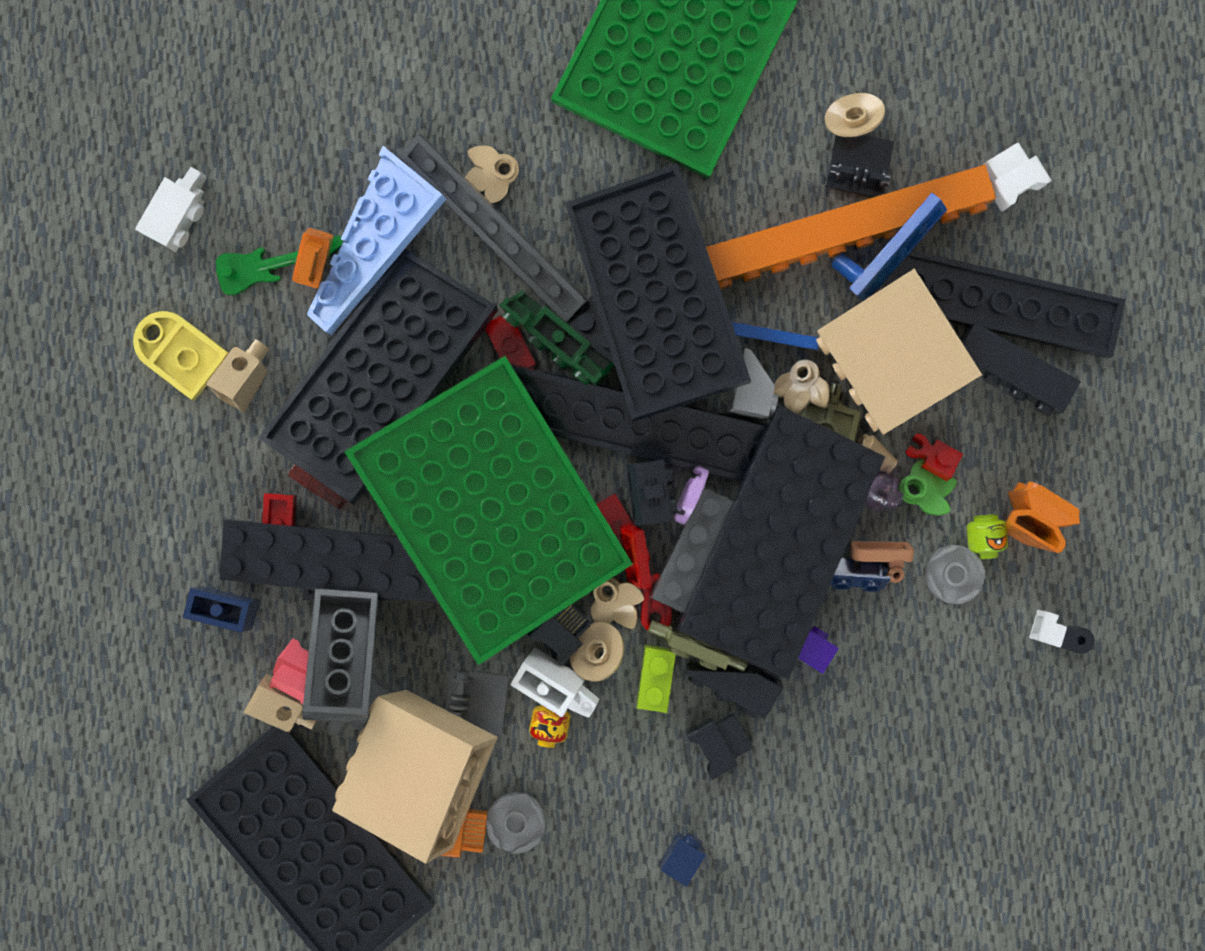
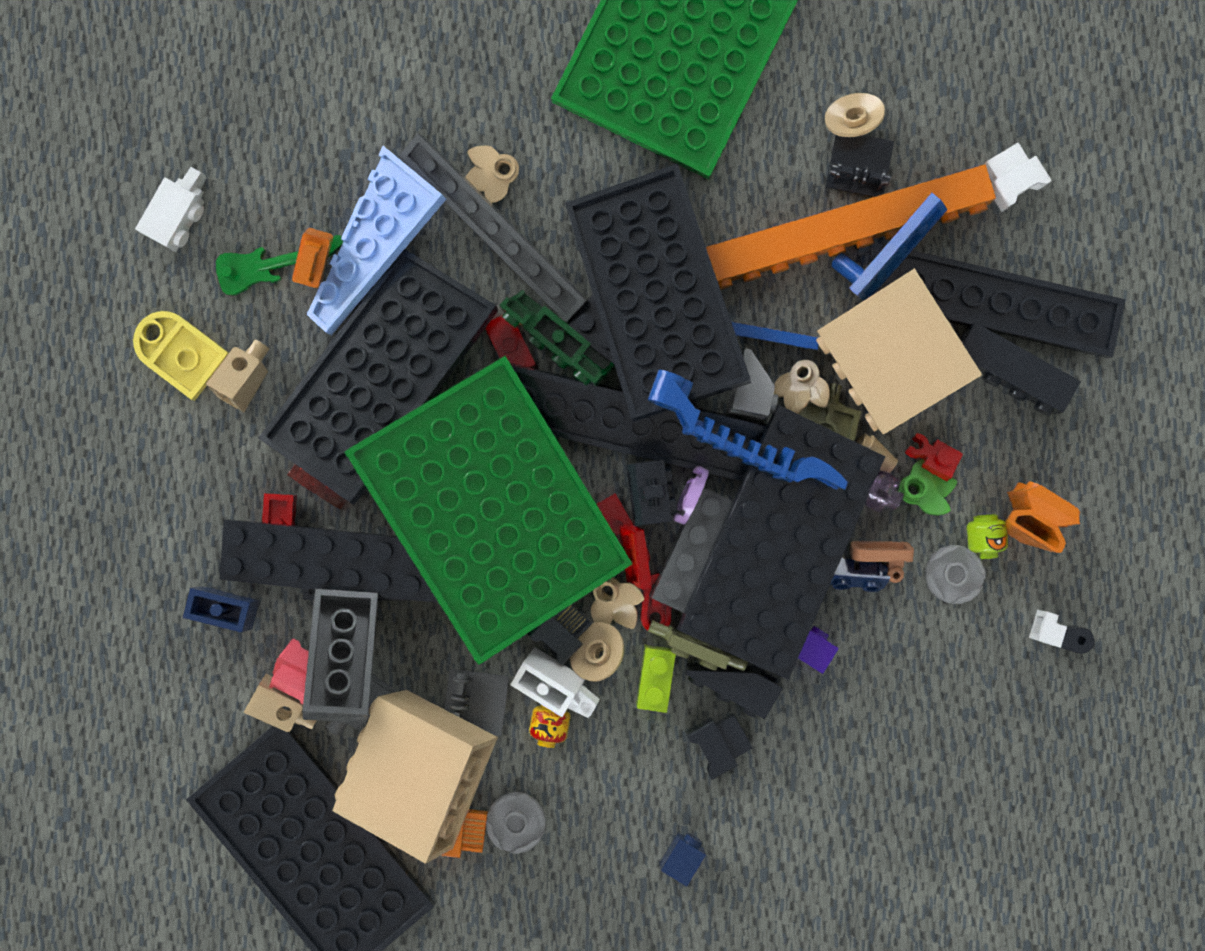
none -> blue piece [648,370,848,490]

